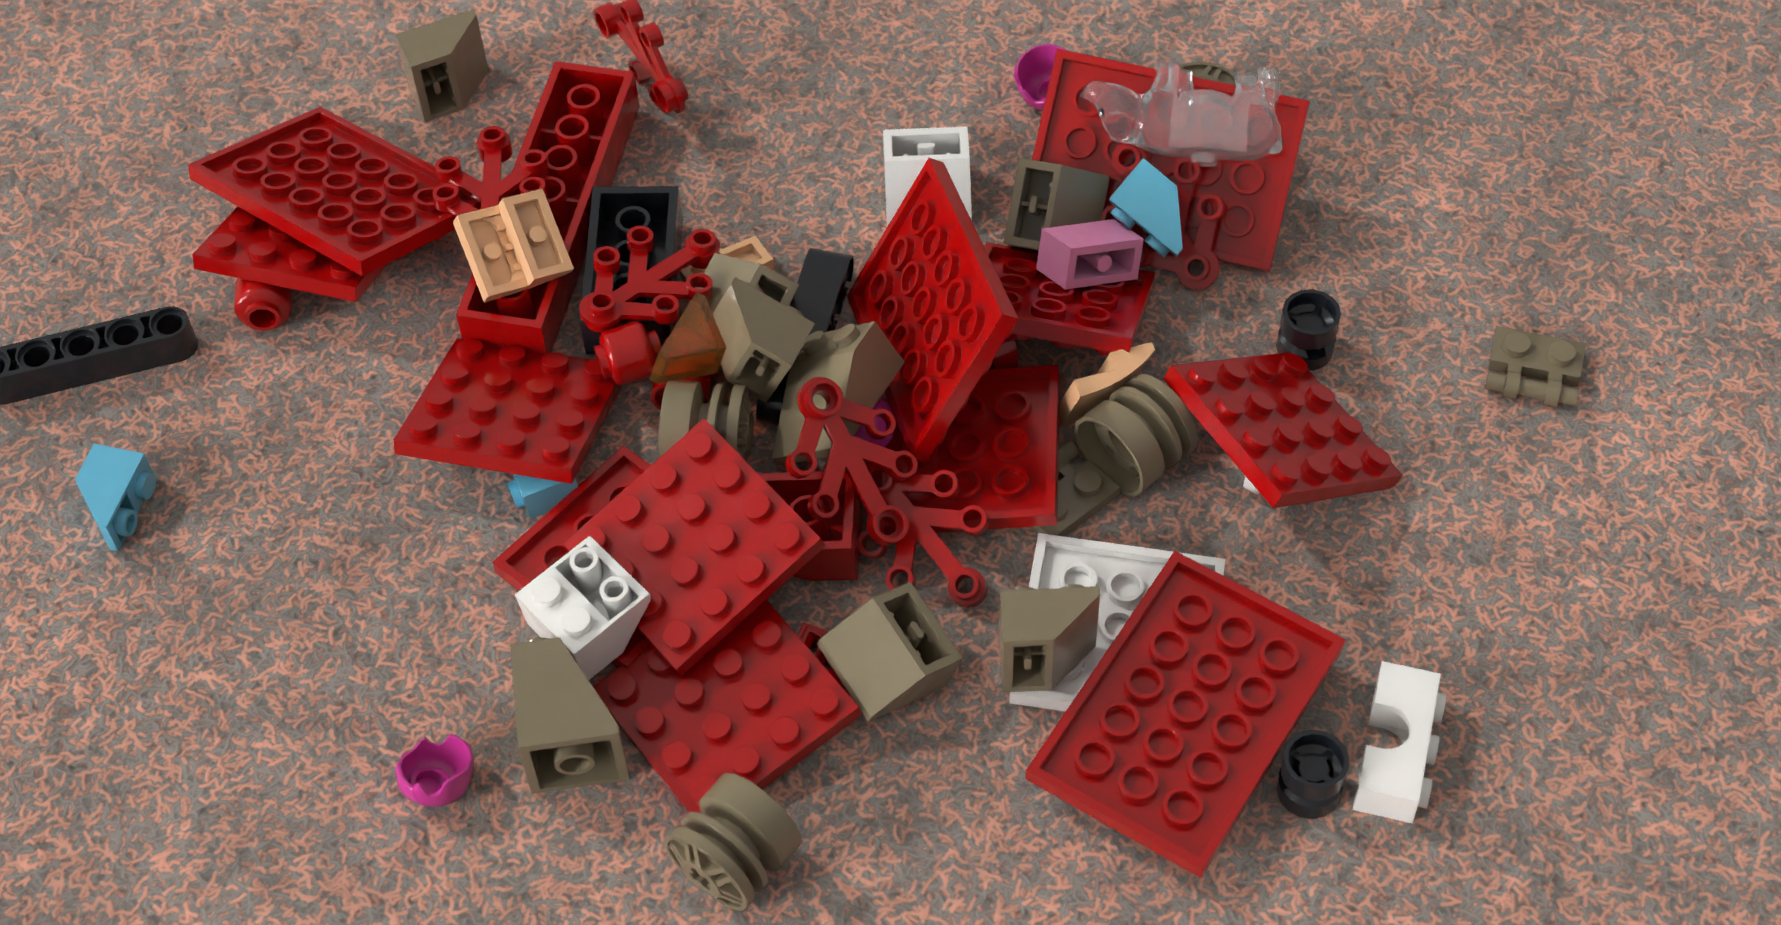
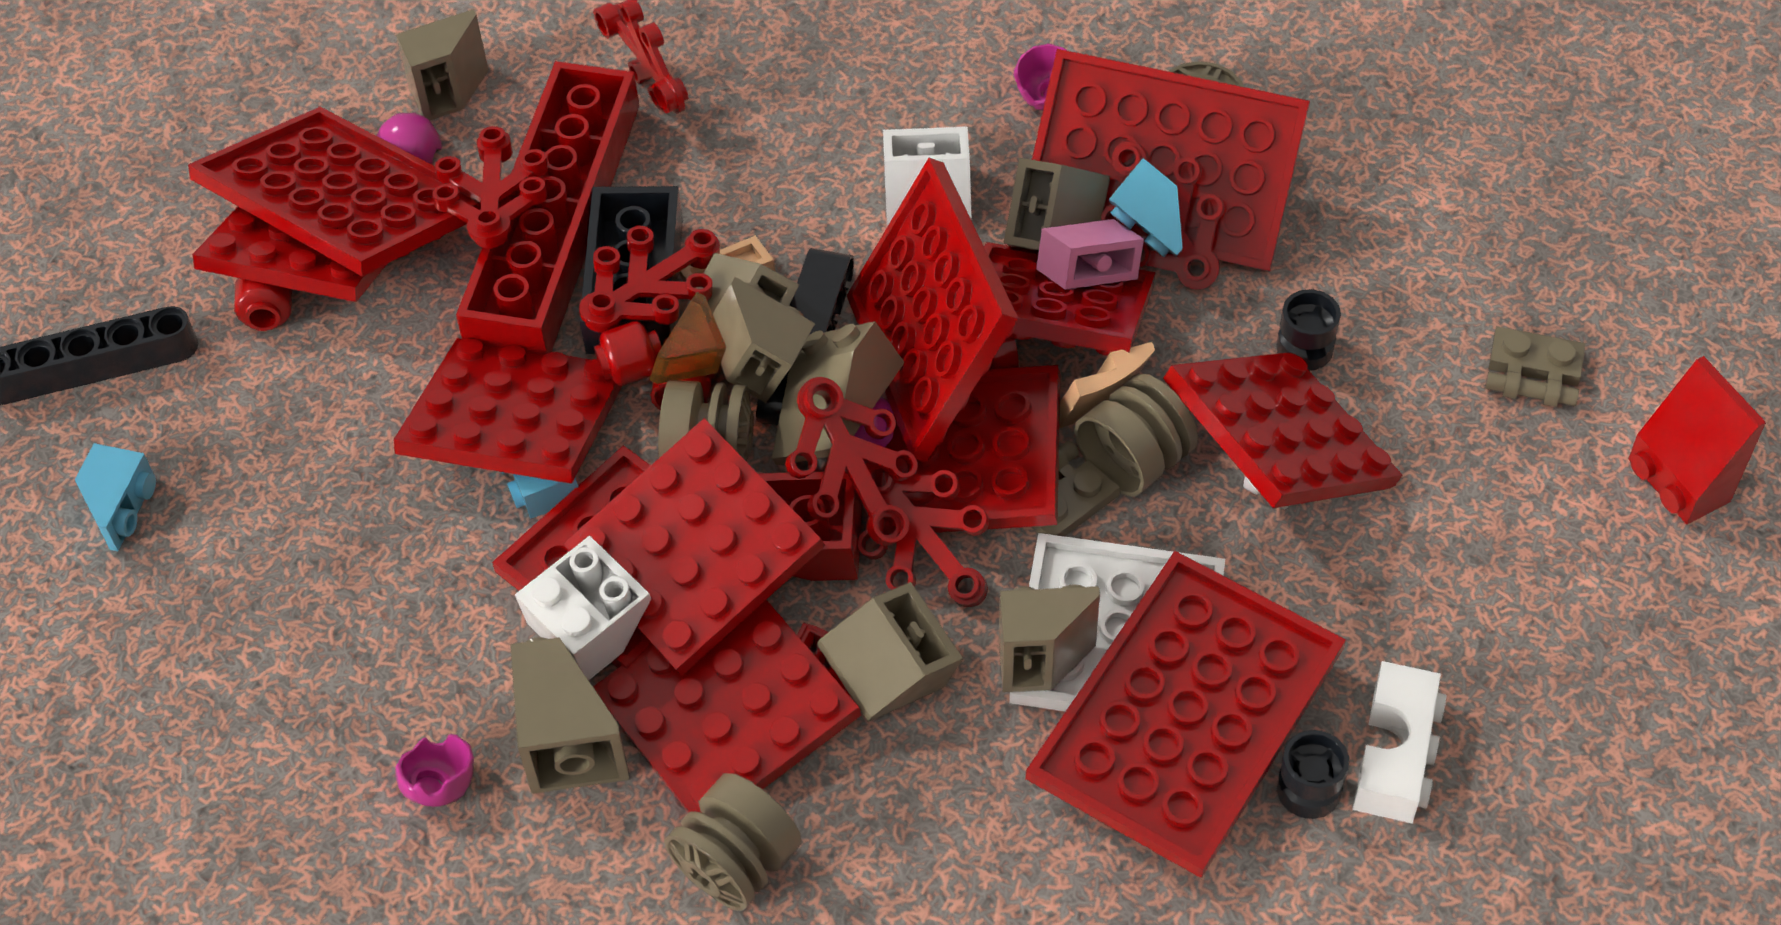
light nougat slope [453,189,574,302] -> none
clear animal [1080,62,1283,166] -> none
none -> dark pink hair [377,112,442,164]
none -> red slope [1628,356,1766,525]

